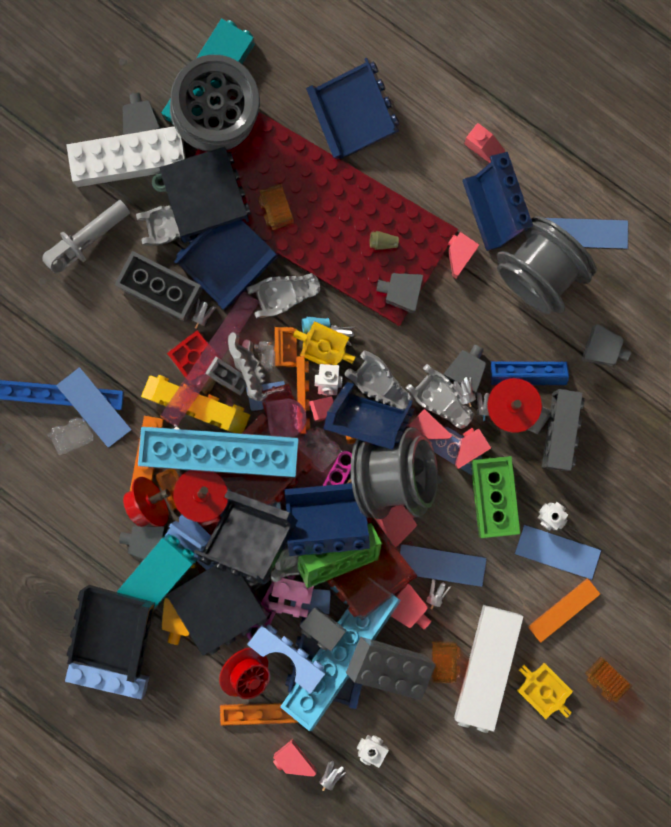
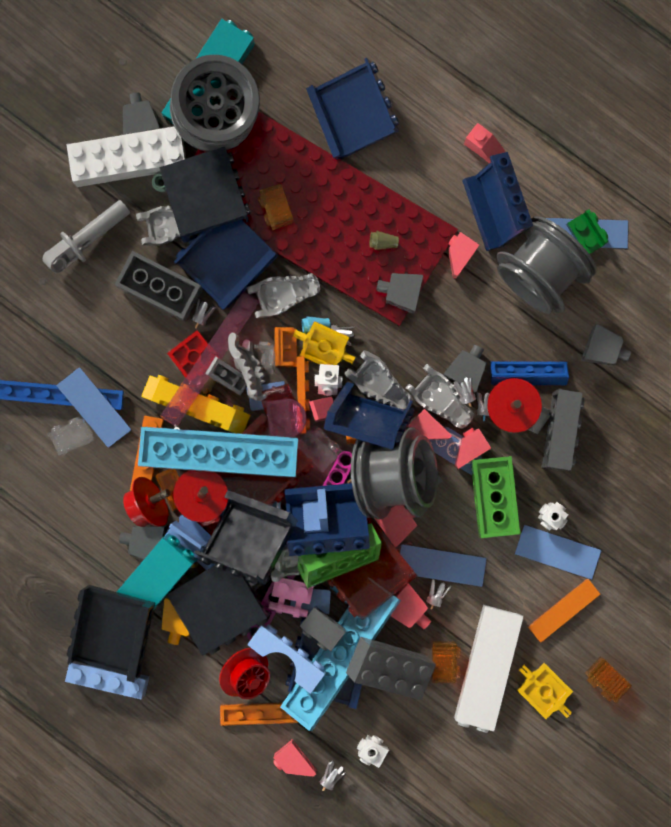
none -> medium blue panel [303,489,329,534]
none -> green bracket [566,209,609,254]

